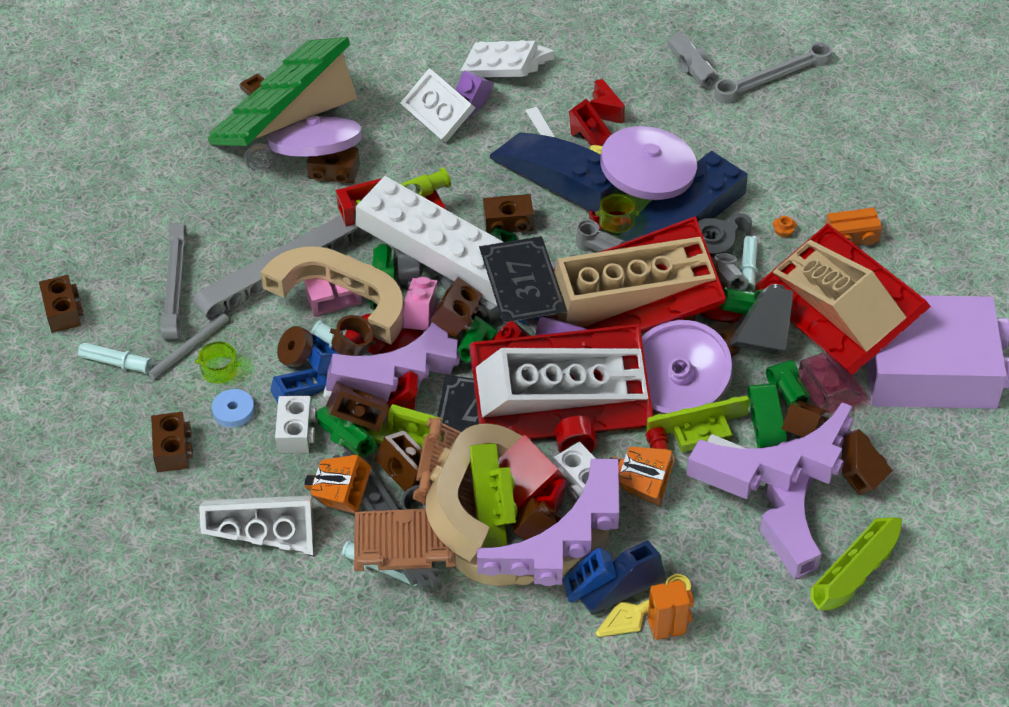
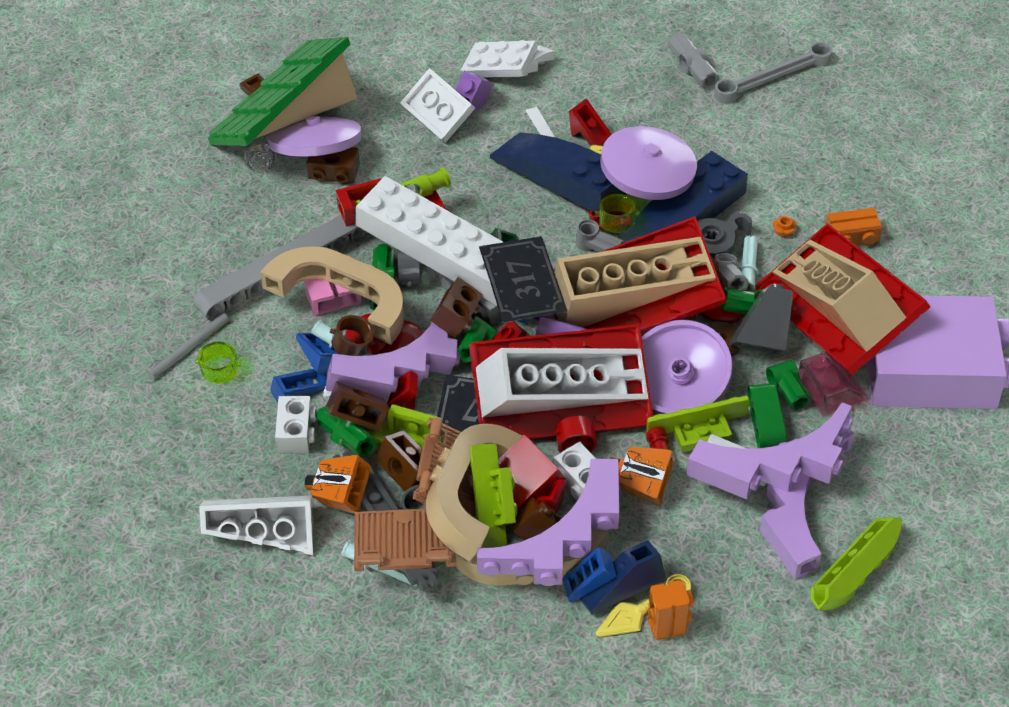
reddish brown brick [39,275,84,333] -> none
light aqua axle [78,343,152,374] -> none
reddish brown brick [151,412,193,473] -> none
light grey piece [161,223,187,340] -> none
light blue piece [212,389,254,427] -> none
reddish brown piece [277,326,313,368] -> none
bright pink piece [403,277,437,330] -> none
reddish brown brick [483,194,534,234] -> none
red slope [590,78,625,123] -> none
reddish brown brick [782,401,830,437] -> none
reddish brown slope [842,429,893,495] -> none

